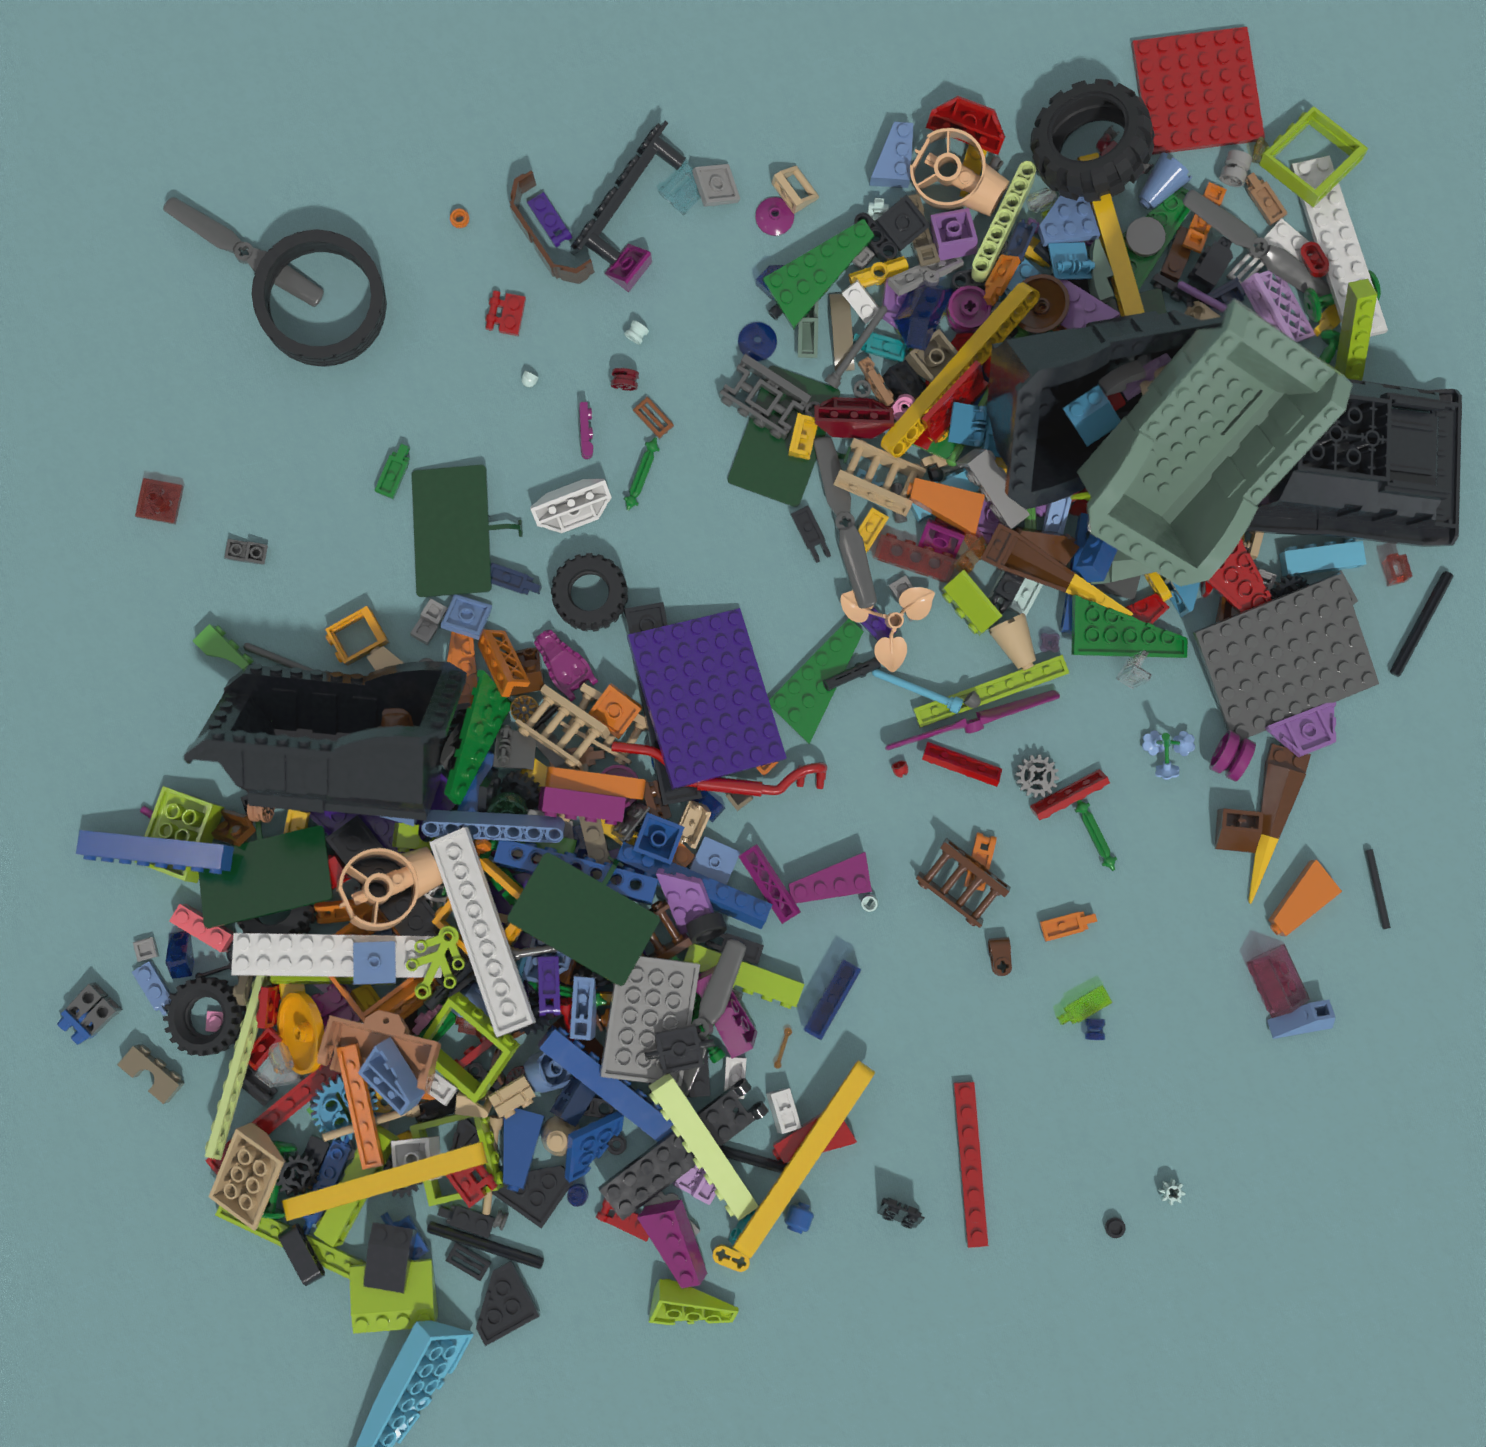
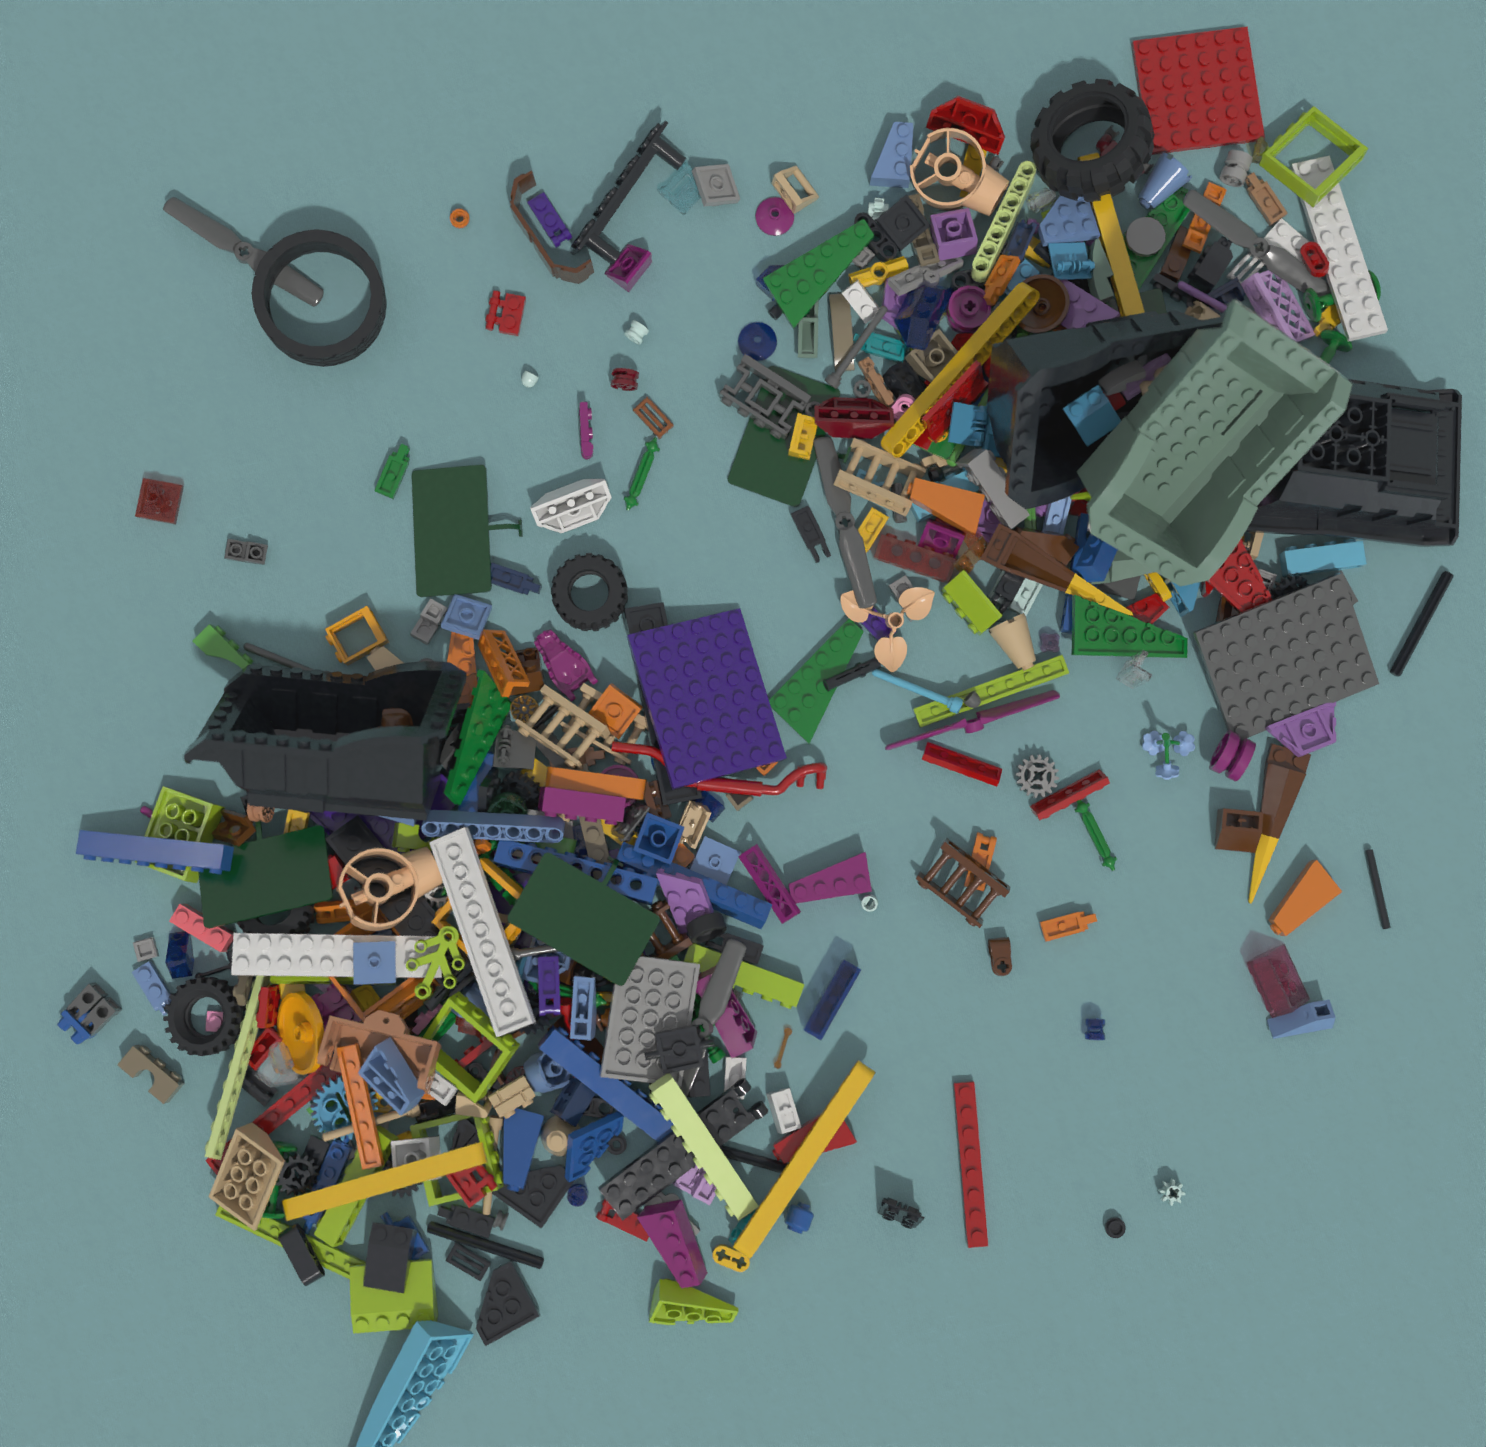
red hinge [891,761,909,778] -> none
clear neon green hinge [1056,985,1113,1025] -> none
lime brick [1335,278,1377,381] -> none
clear red window [1382,553,1413,586] -> none

